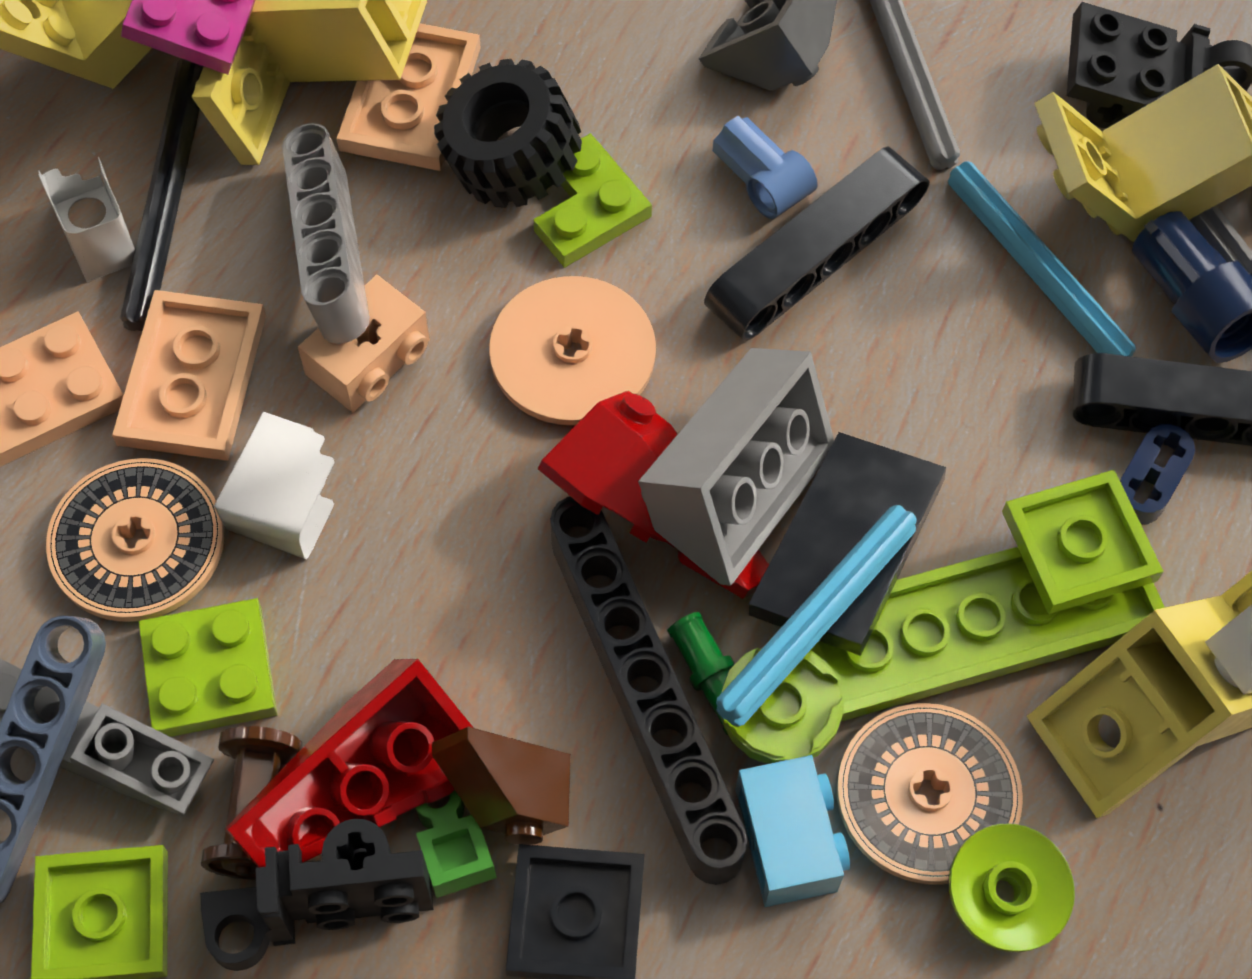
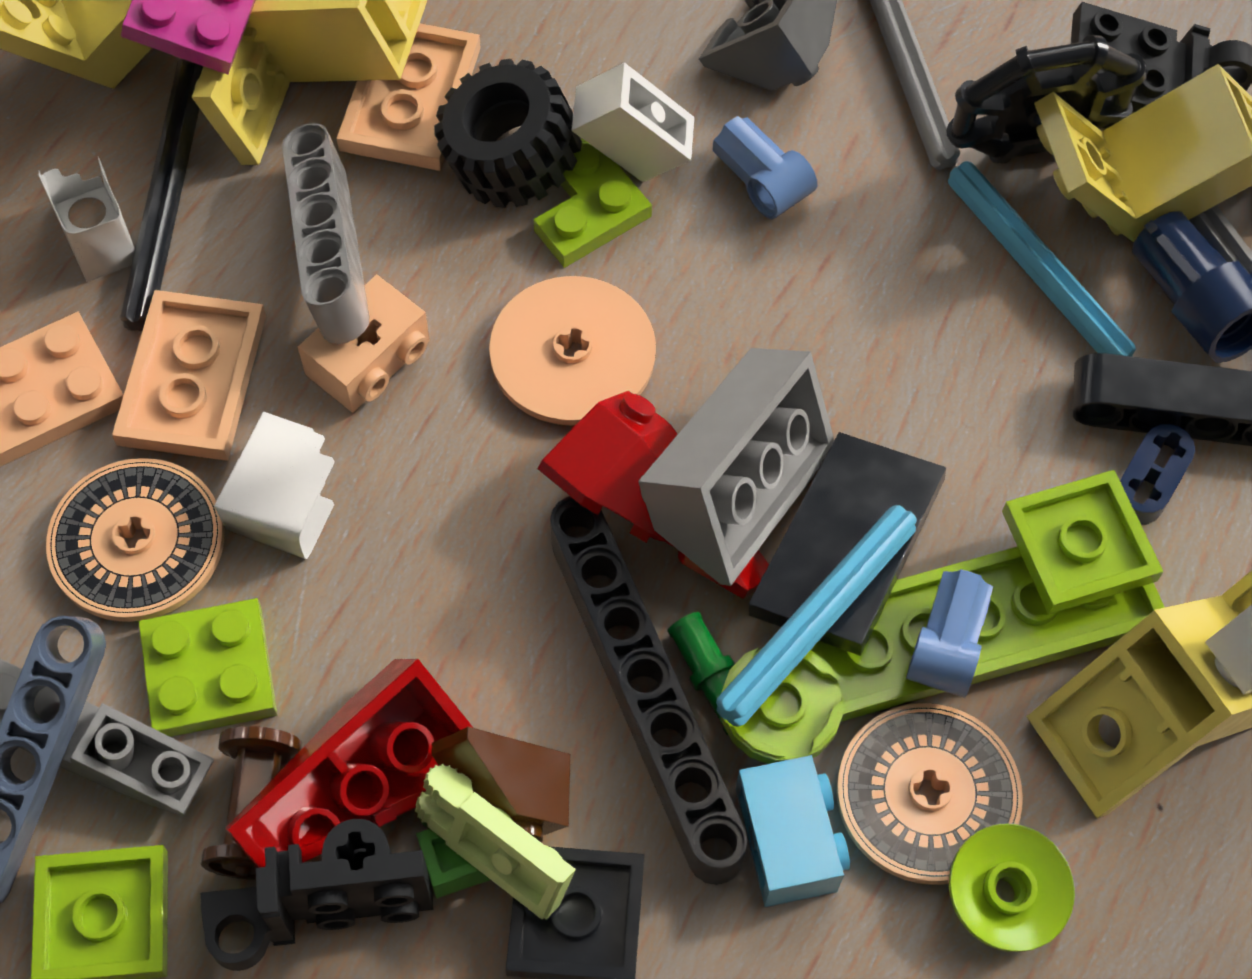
black beam [704,146,930,341] -> none
none -> yellowish green hinge [415,764,576,920]
none -> white brick [572,63,694,182]
none -> medium blue piece [906,569,993,698]
none -> black plate [946,35,1147,163]

